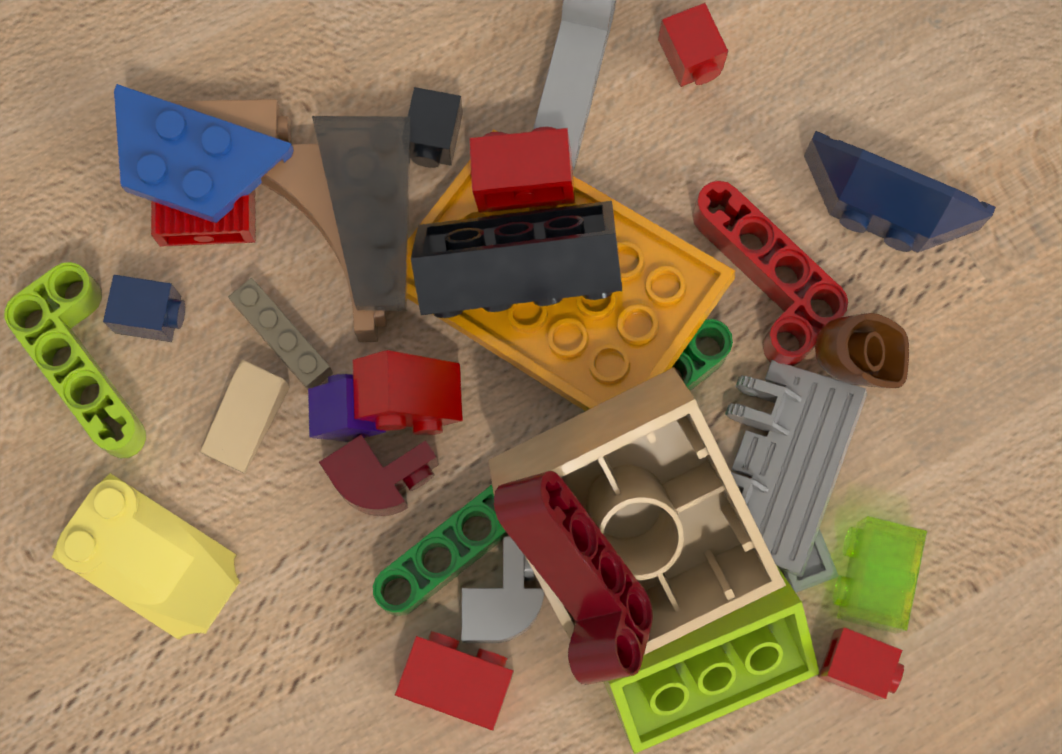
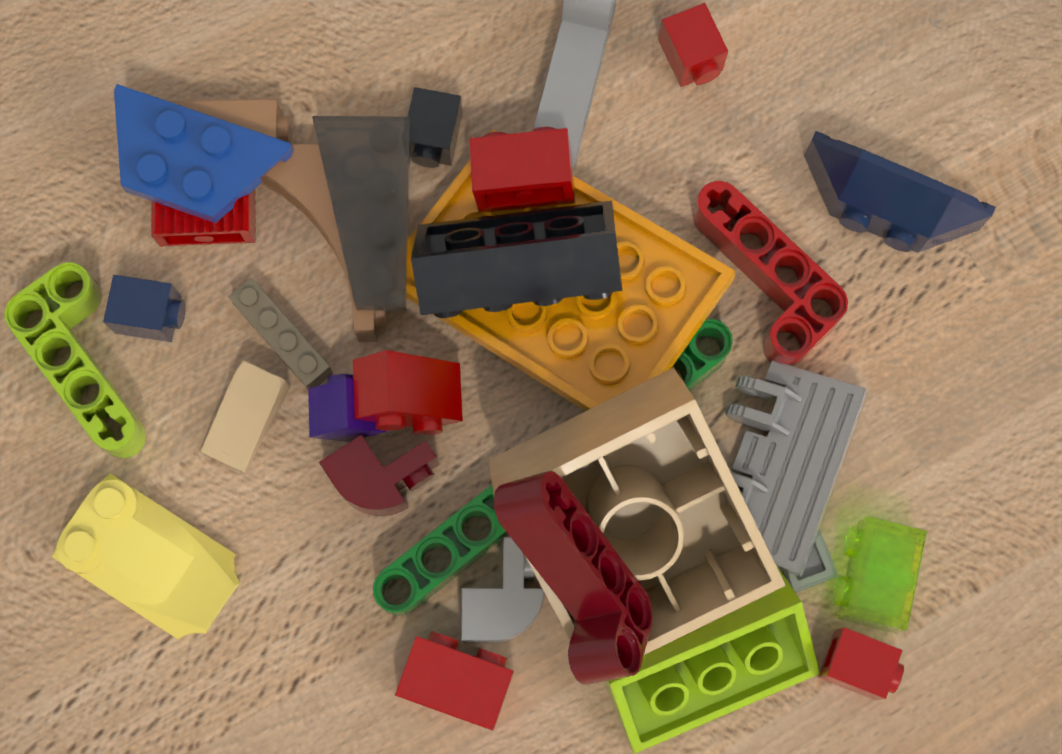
reddish brown piece [815,313,909,388] -> none

